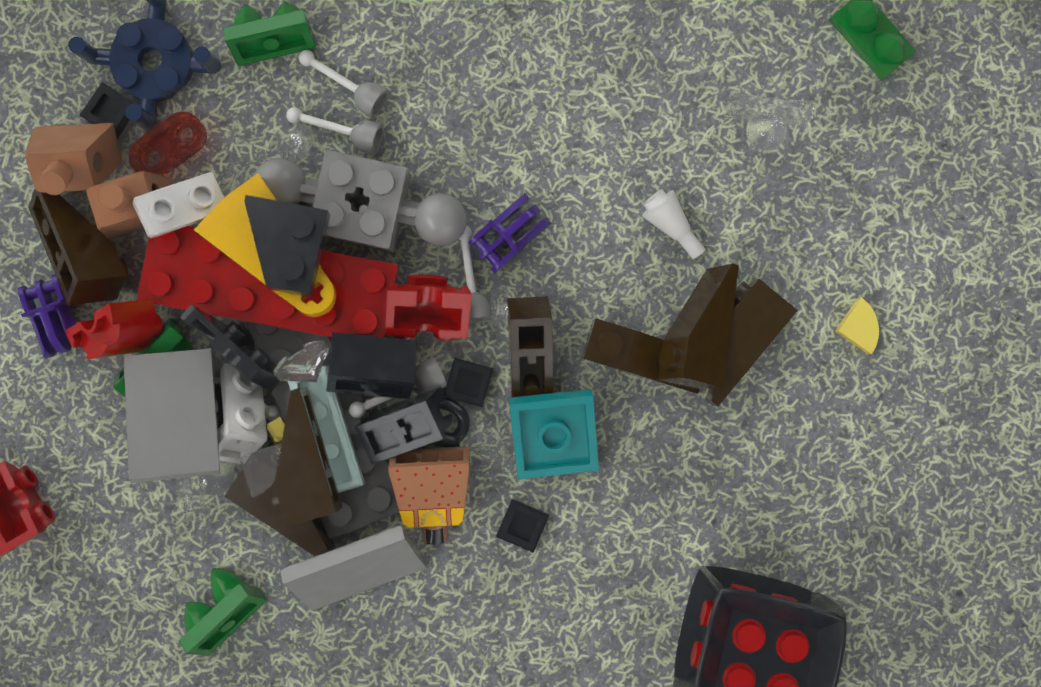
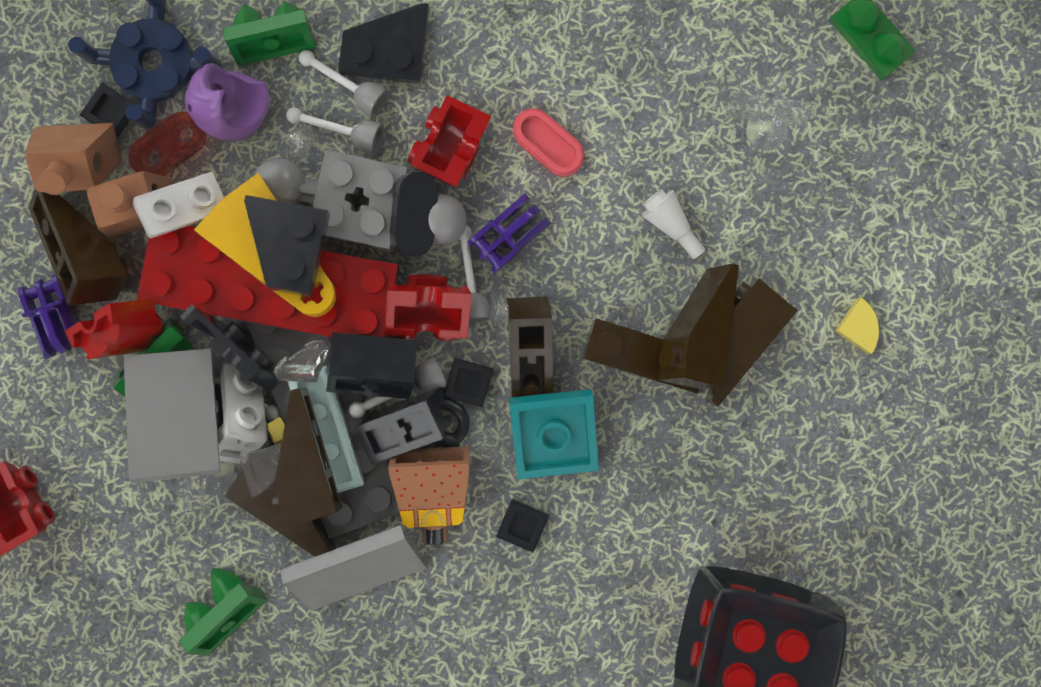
none -> medium lavender piece [185,63,270,141]
none -> black wing [338,3,429,84]
none -> black tile [390,172,438,257]
none -> red cylinder [407,95,491,189]
none -> coral tile [513,108,584,177]

